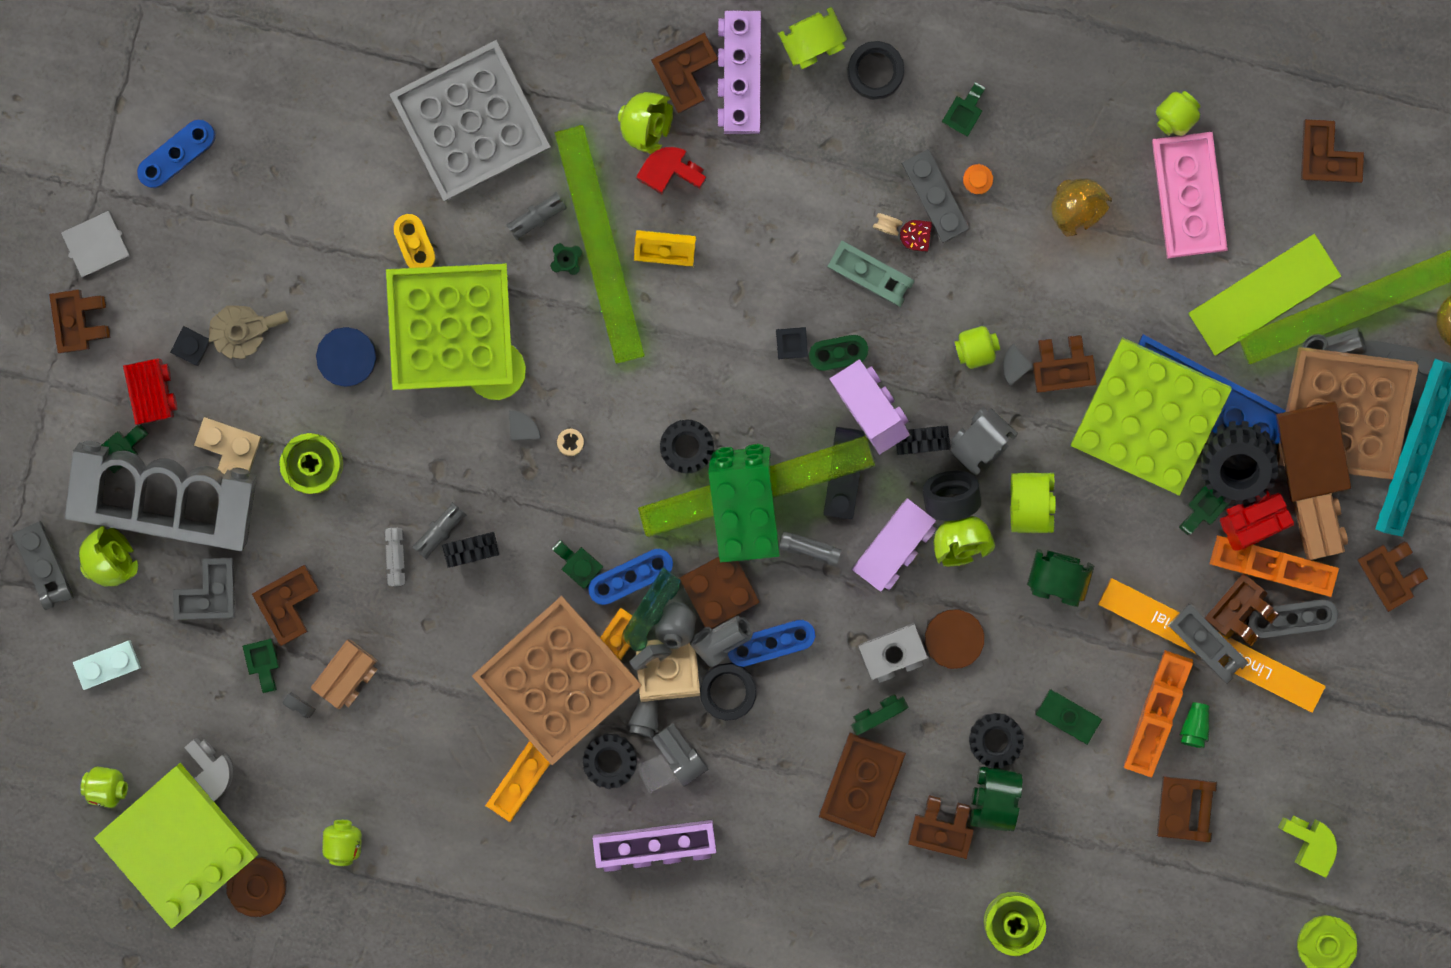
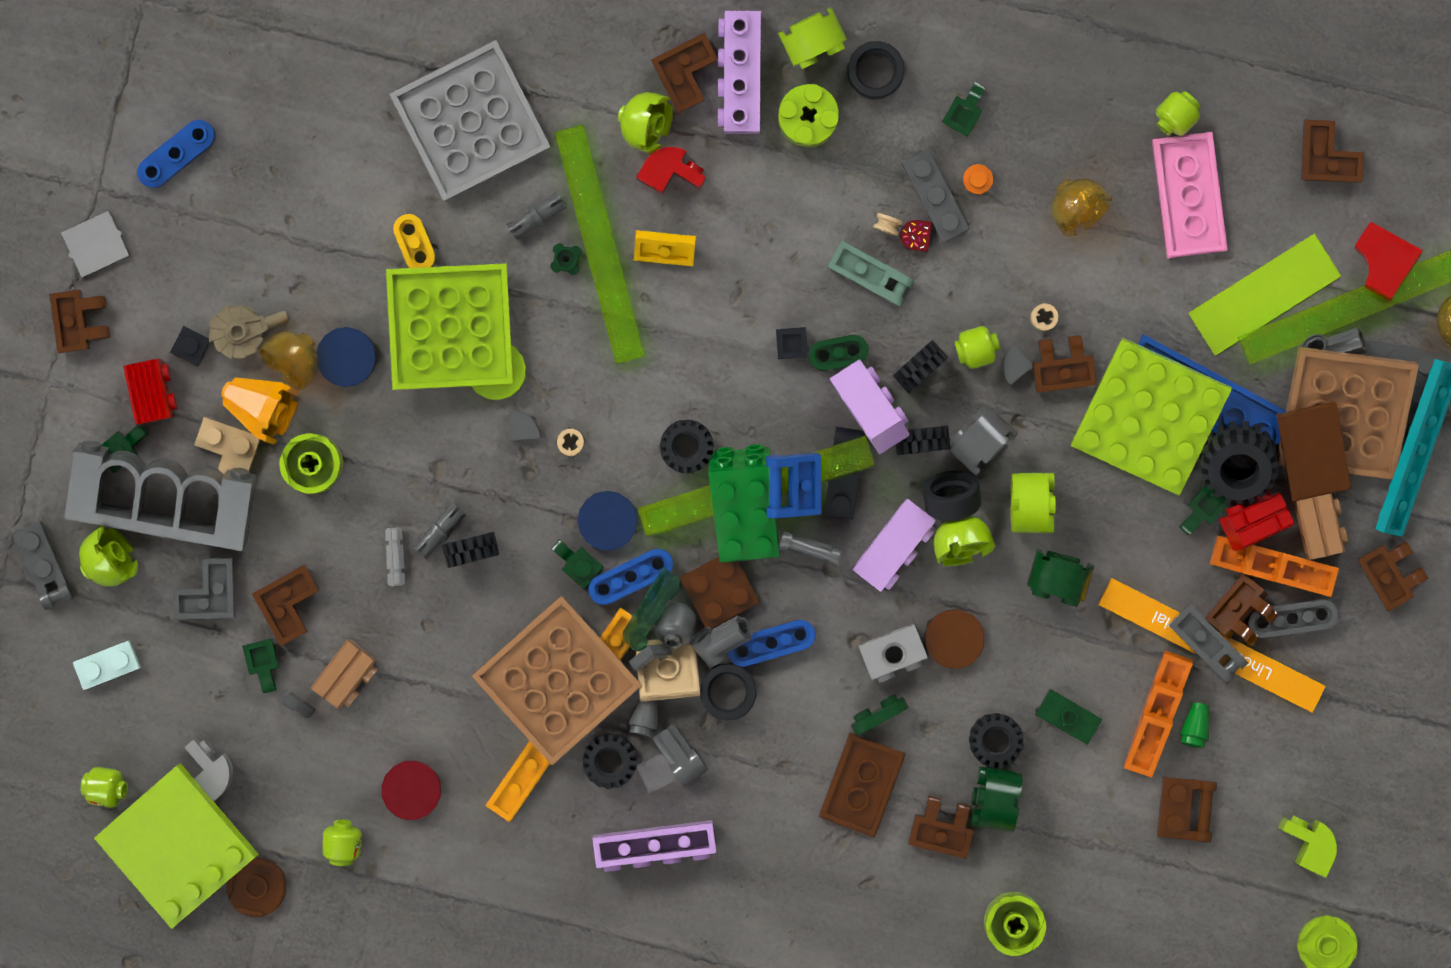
none -> light orange cone [221,377,299,445]
none -> clear yellow cylinder [259,331,319,390]
none -> dark red tile [381,760,441,820]
none -> dark blue tile [578,491,638,551]
none -> blue plate [766,453,821,518]
none -> lime brick [778,84,839,147]
none -> black tyre [892,340,949,394]
none -> tan bush [1030,303,1058,331]
none -> red tile [1355,221,1423,302]

